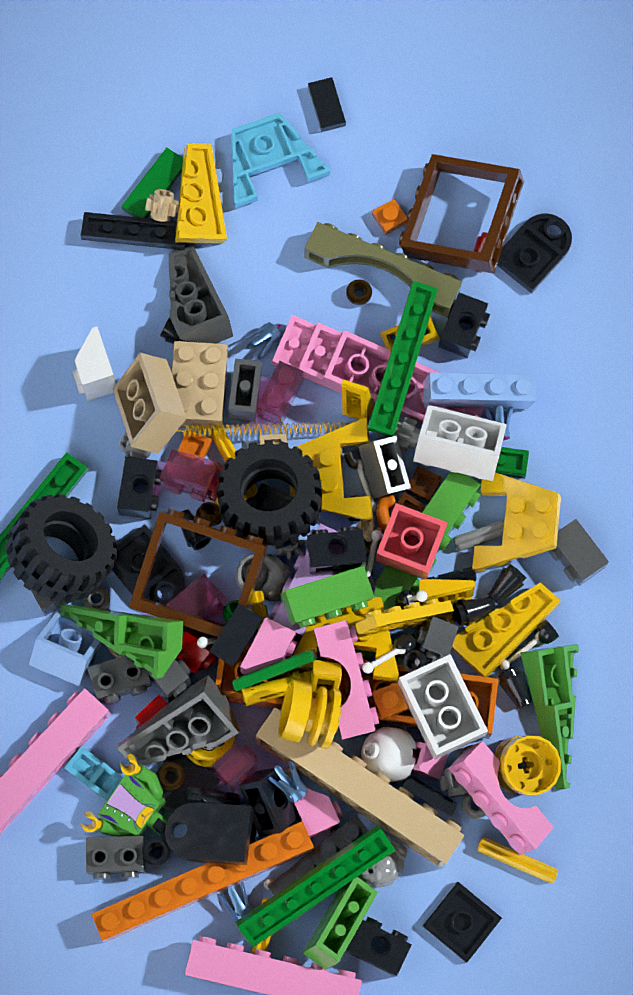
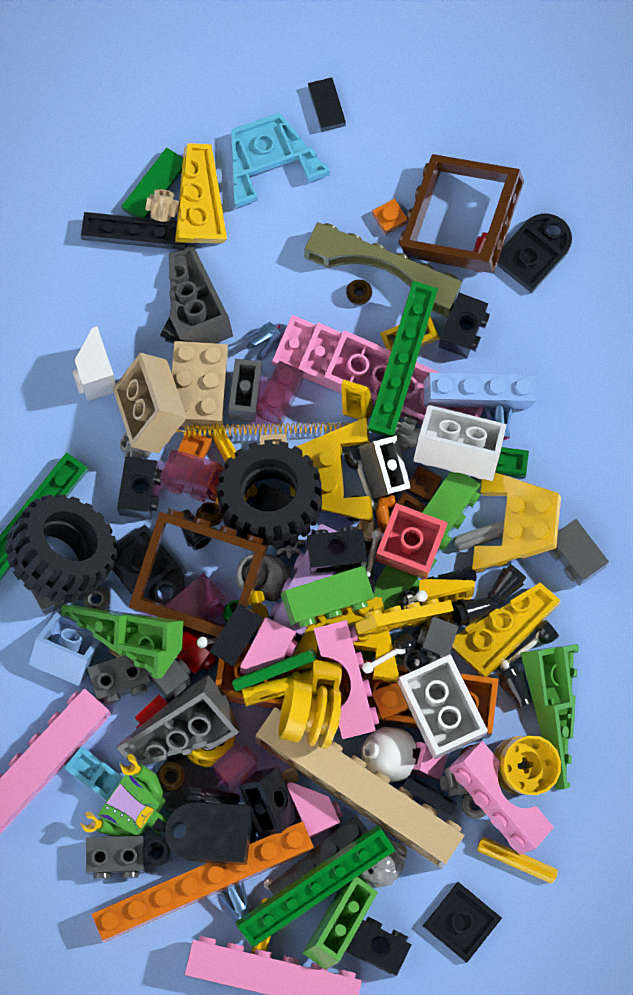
flat silver piece [268,760,307,802] -> none

